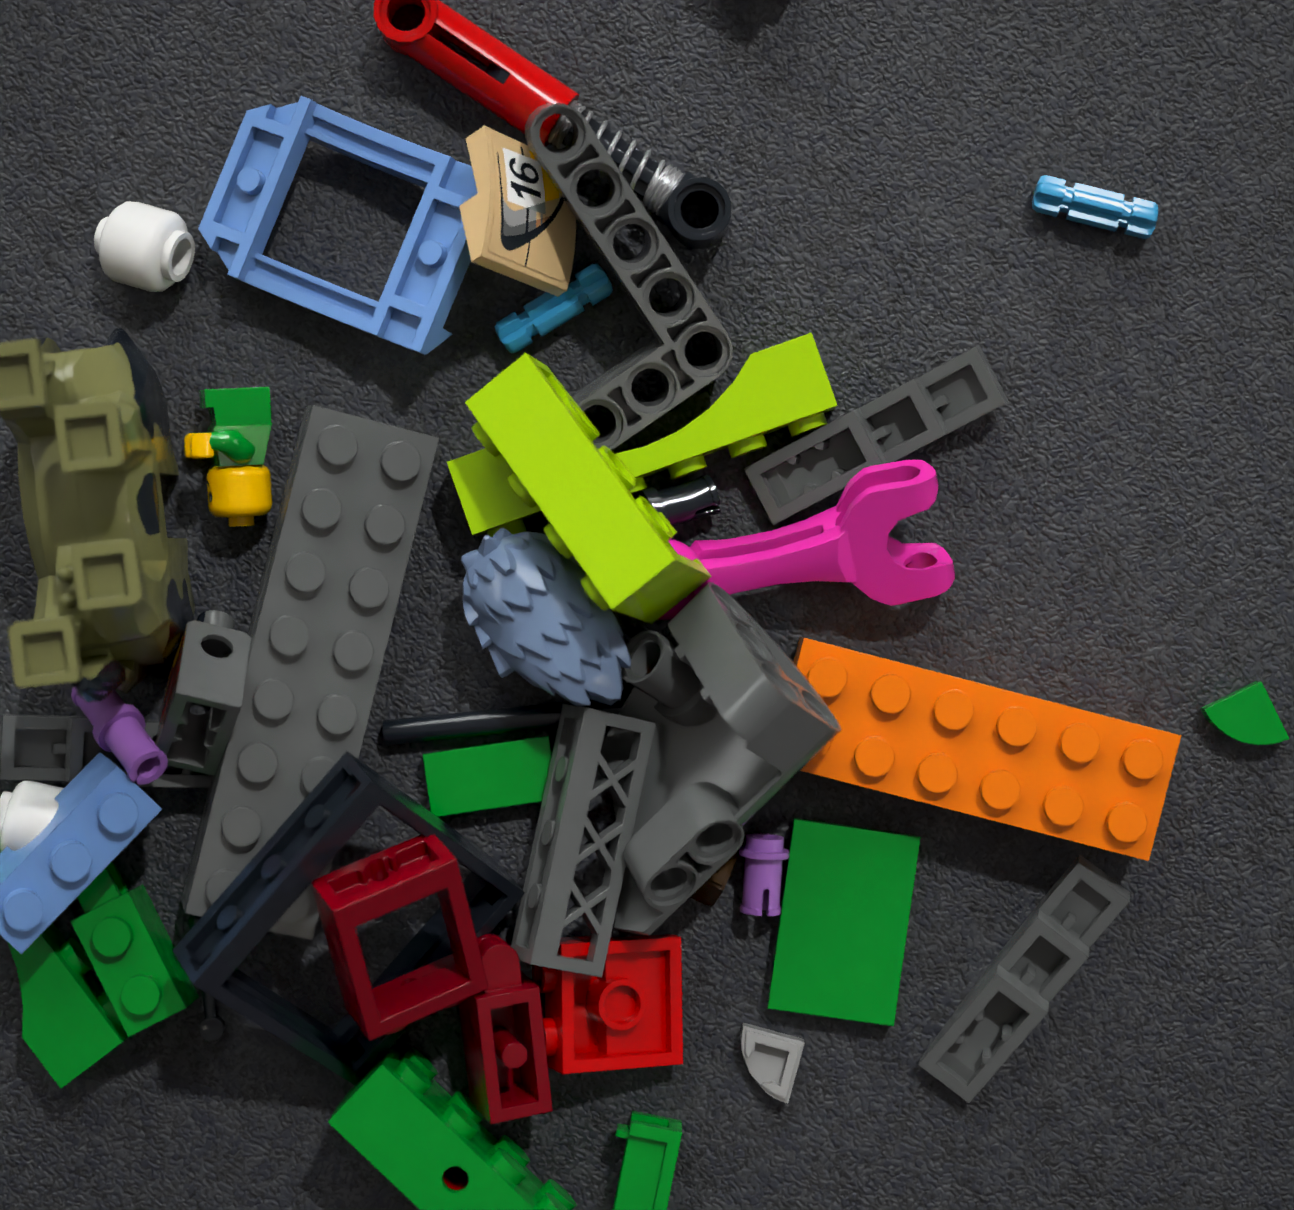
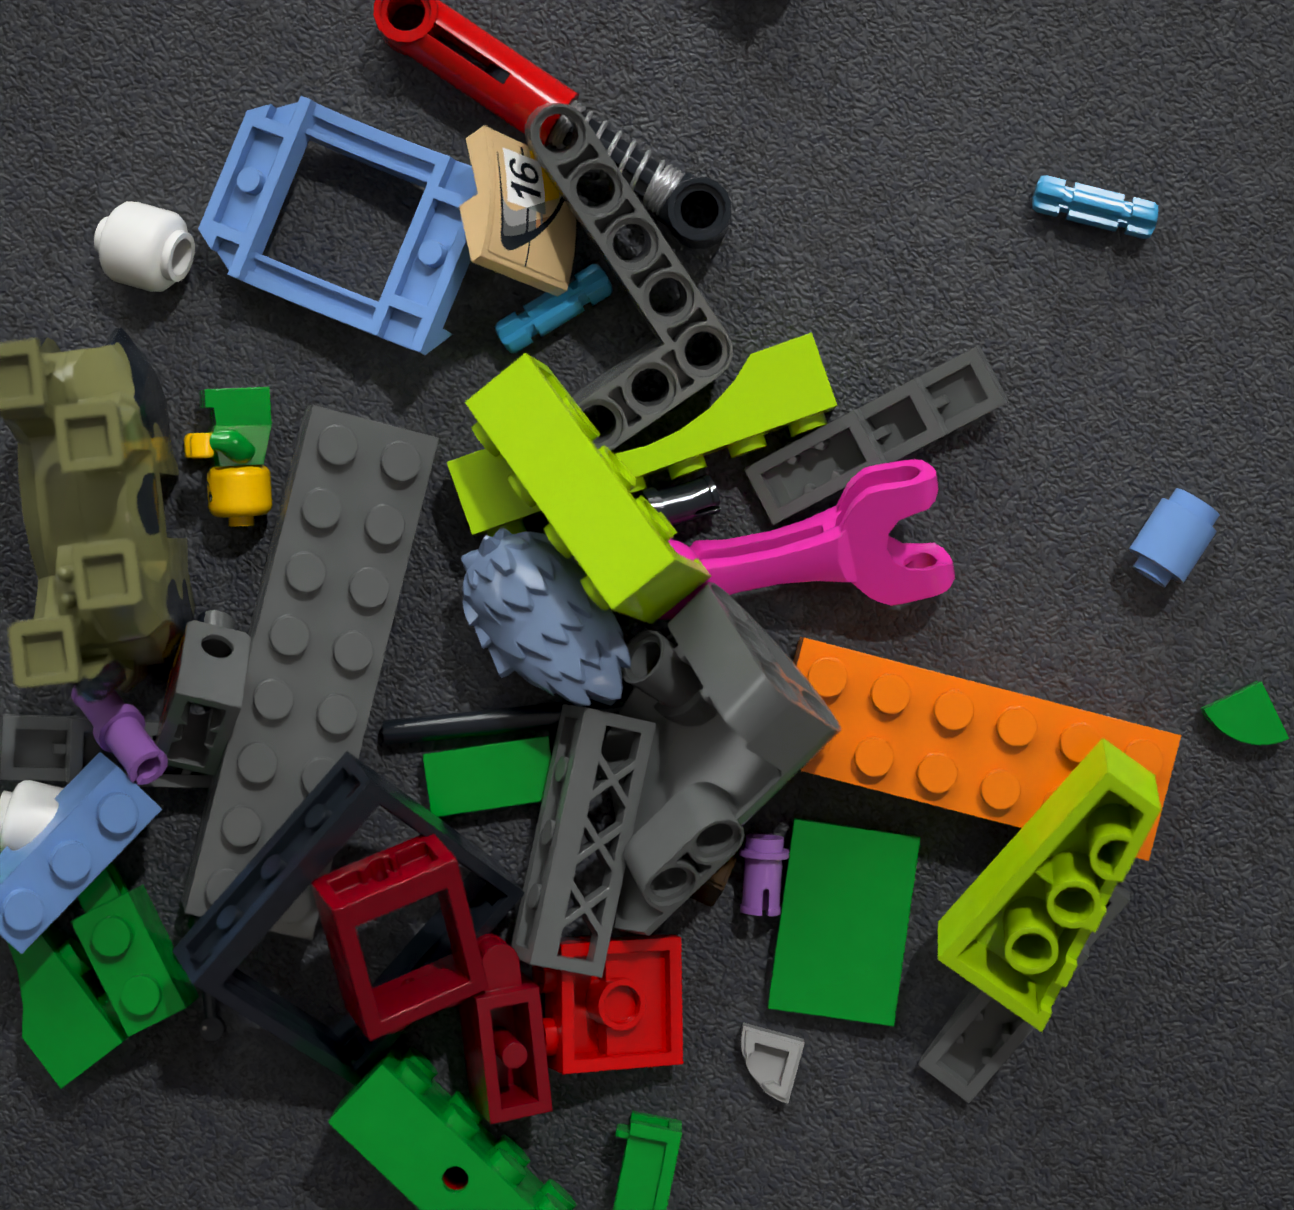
none -> lime wedge [938,738,1161,1032]
none -> medium blue brick [1129,488,1220,587]

